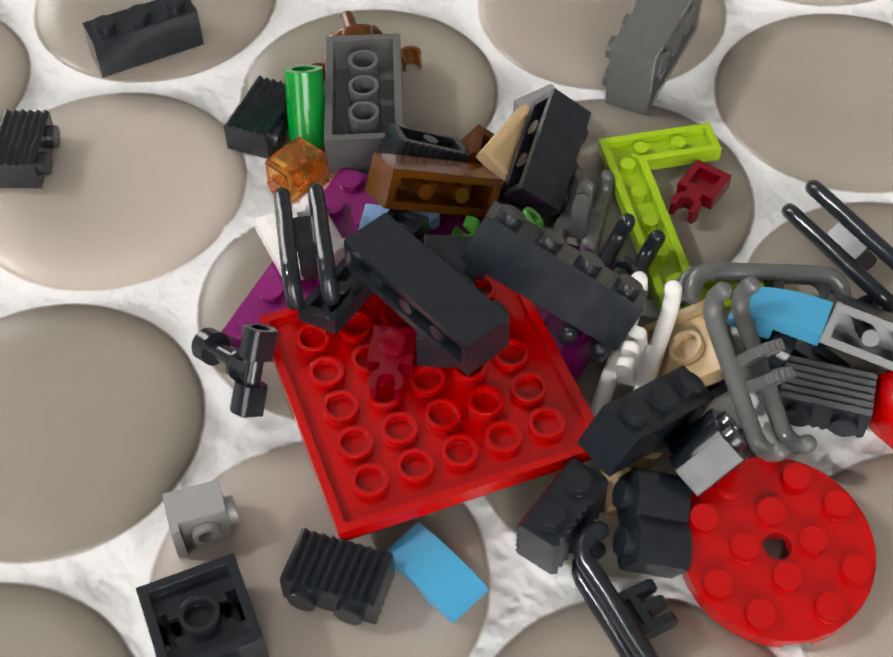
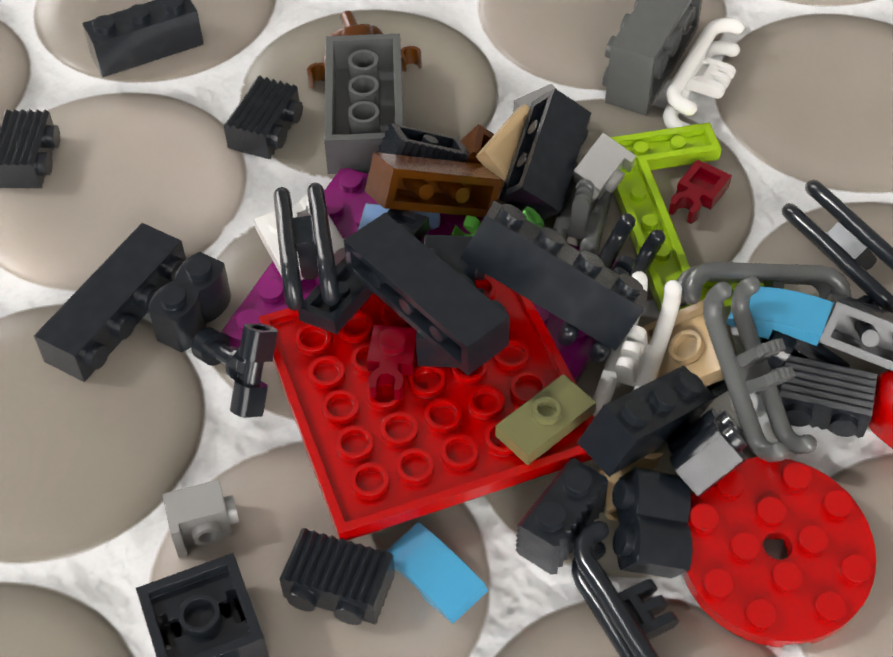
clear orange brick [265,136,329,203] -> none
green brick [284,65,325,155] -> none
none -> black brick [34,223,186,382]
none -> black brick [148,252,231,353]
none -> olive plate [495,374,597,465]
none -> light grey brick [573,133,636,202]
none -> white piece [663,17,745,128]

